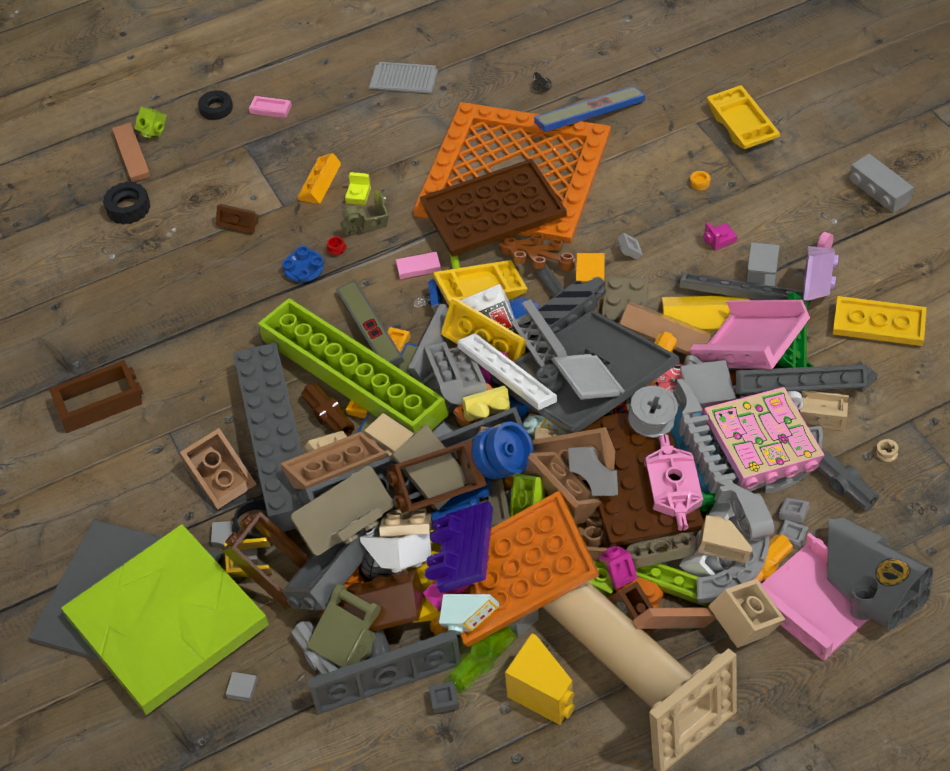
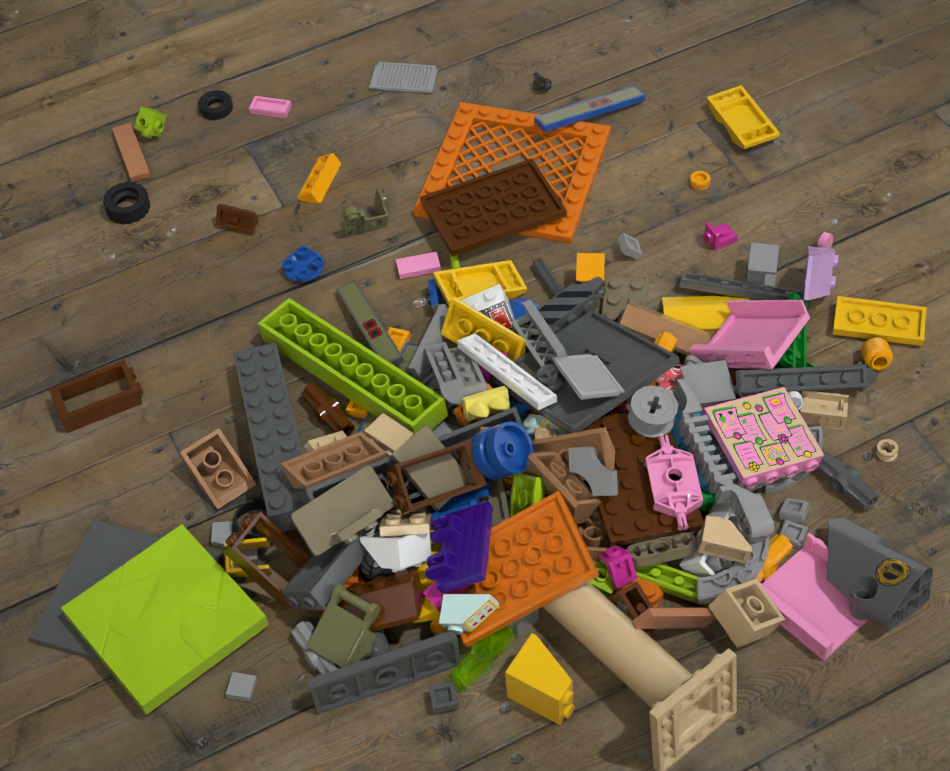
red plate [326,236,347,255] -> none
neon yellow bracket [345,172,371,205] -> none
dark orange plant [499,233,576,271] -> none
light grey brick [849,154,914,213] -> none
none -> light orange head [861,337,893,371]

